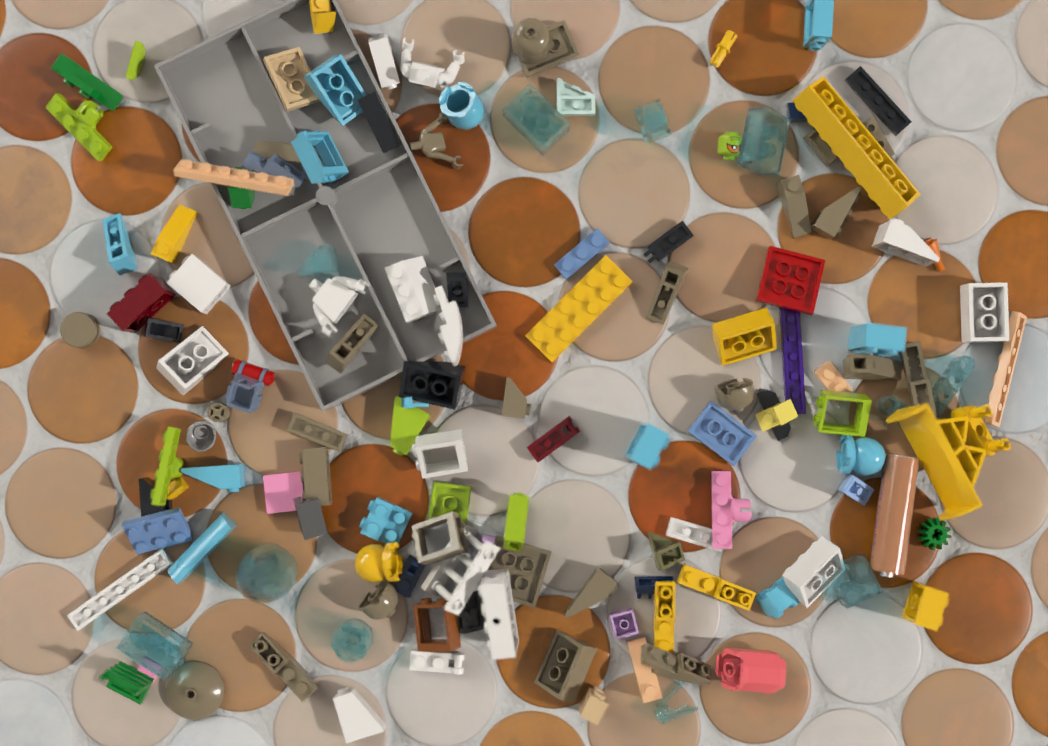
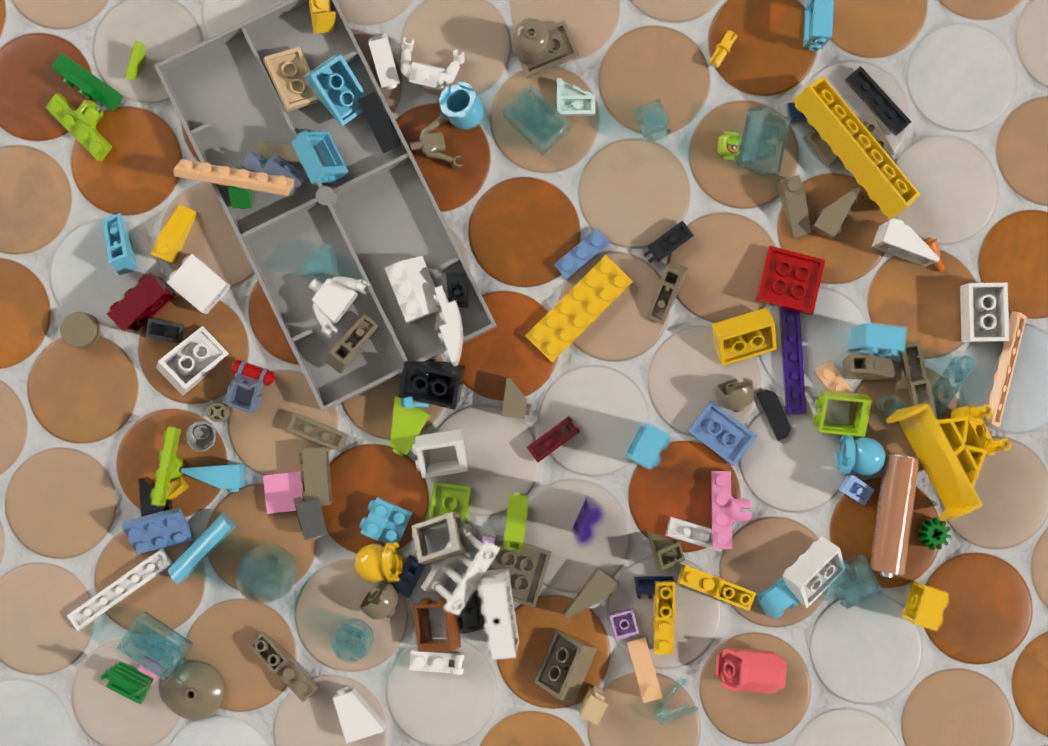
dark tan slope [641,643,711,685] -> none
light yellow slope [755,399,798,432] -> none
none -> dark purple plate [571,495,603,546]

